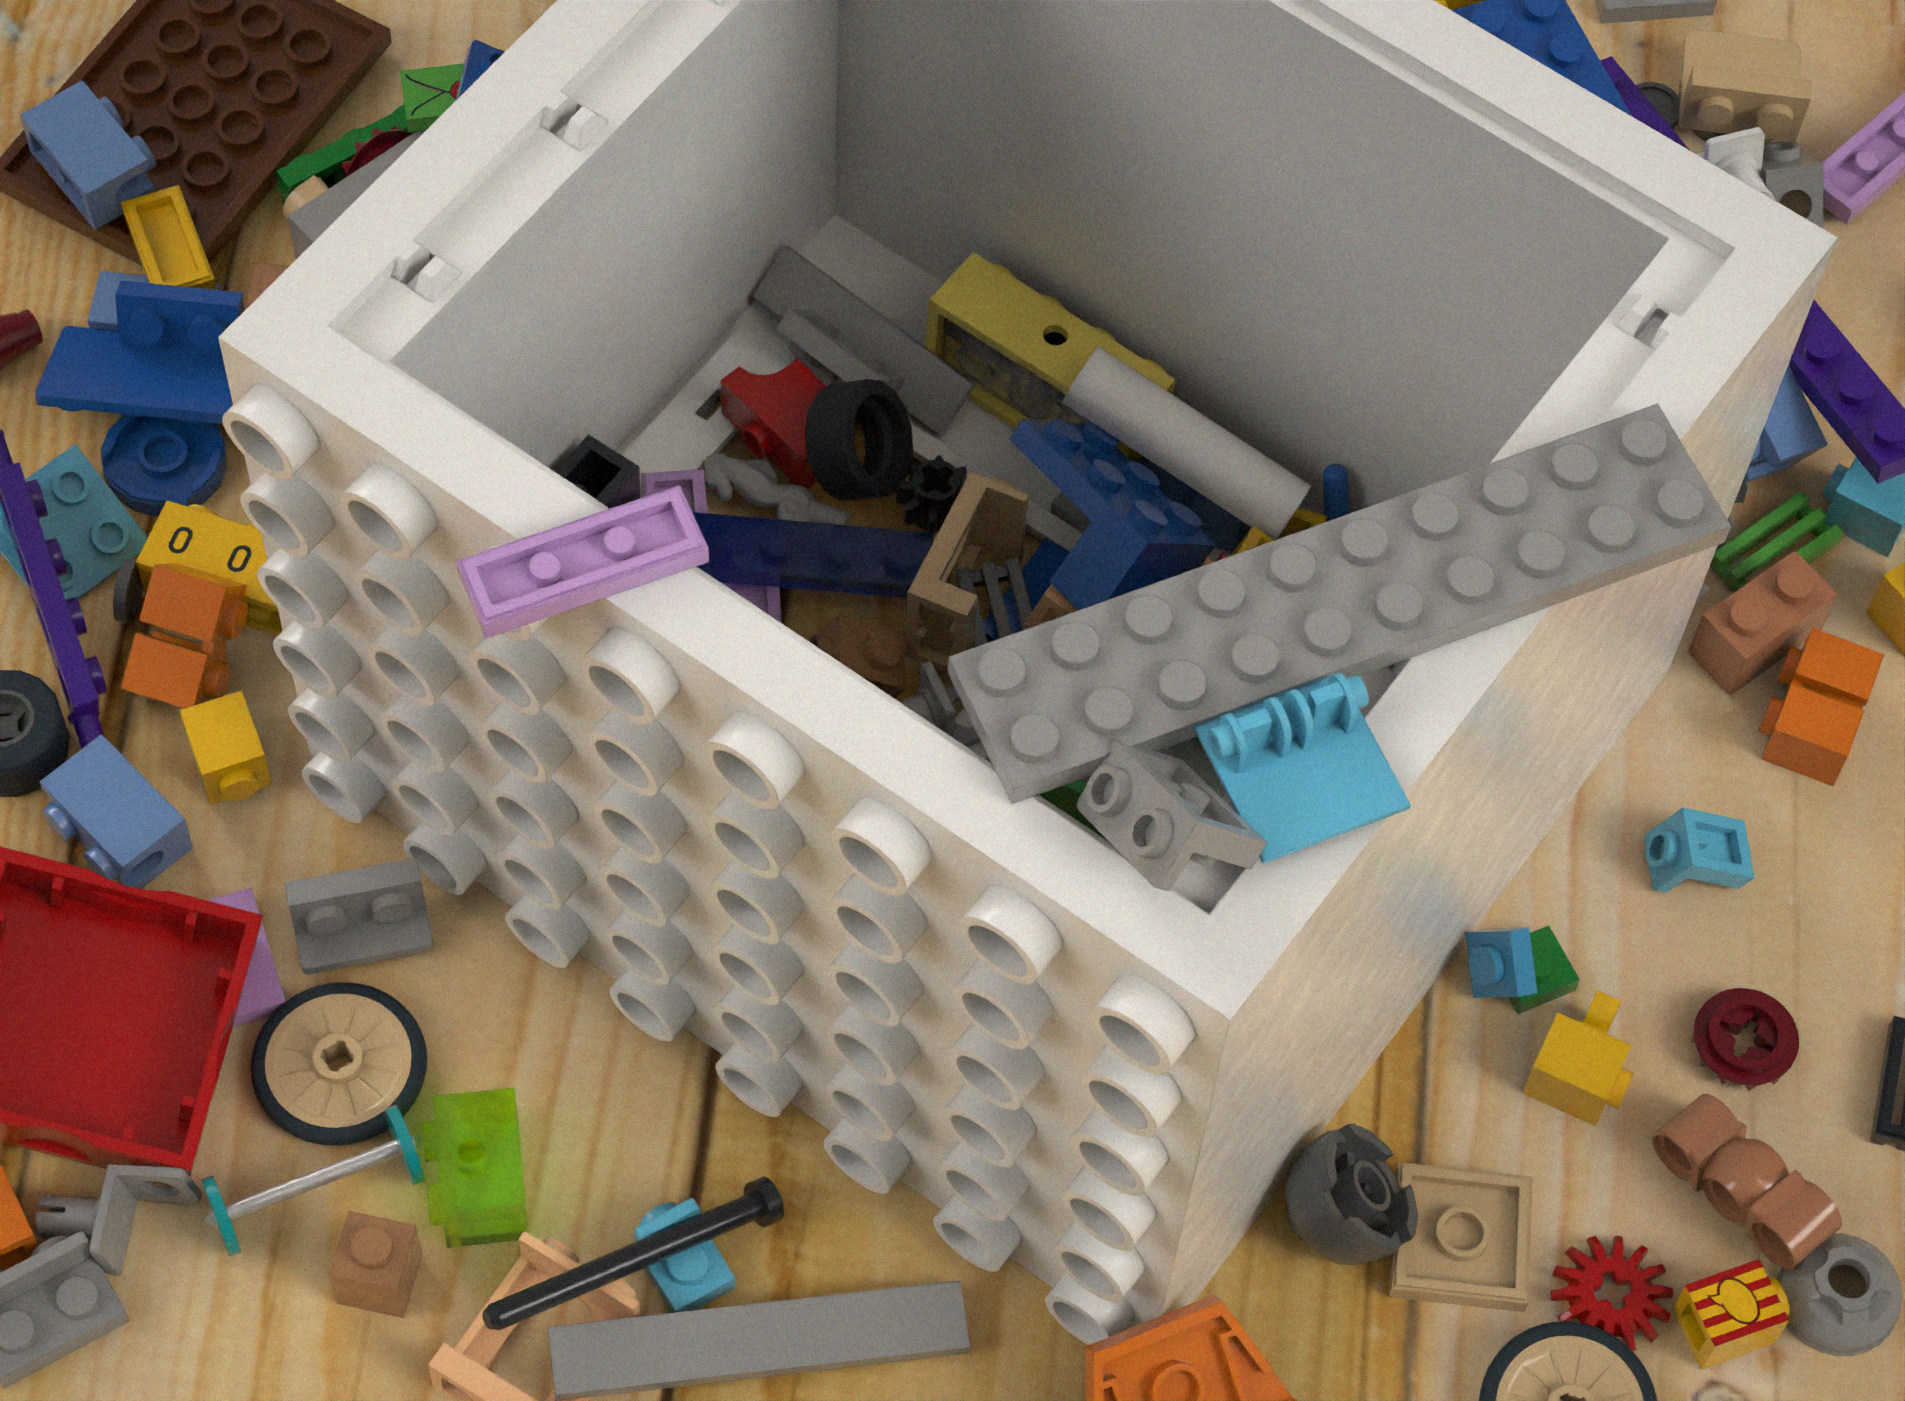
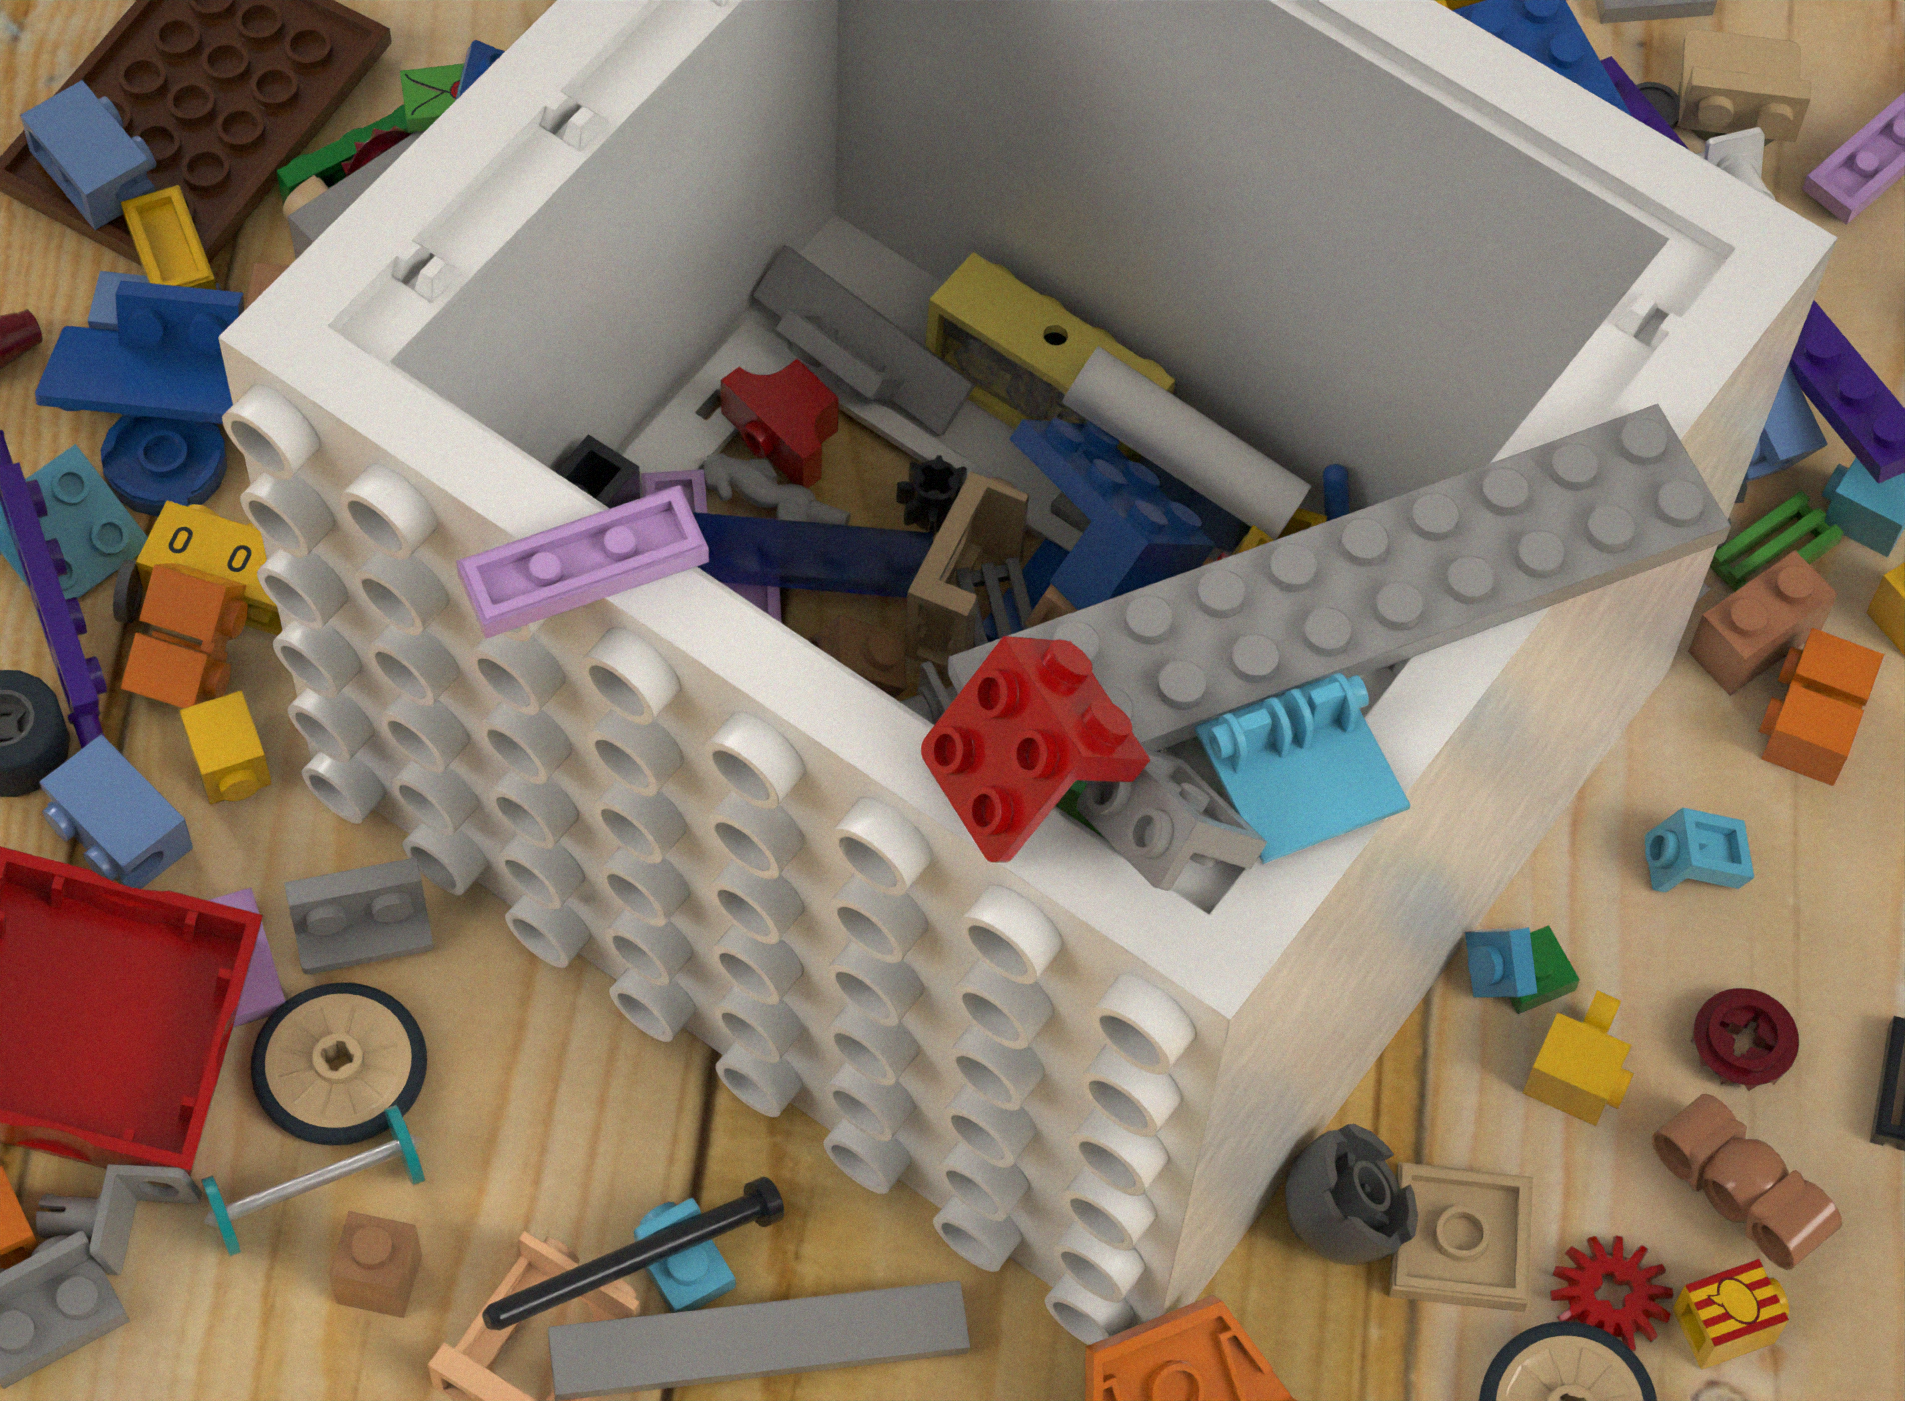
clear neon green brick [422,1087,529,1248] -> none
black tyre [805,379,914,501] -> none
light grey bracket [1760,141,1823,228] -> none
light grey piece [1777,1233,1902,1356] -> none
none -> red bracket [921,636,1151,863]

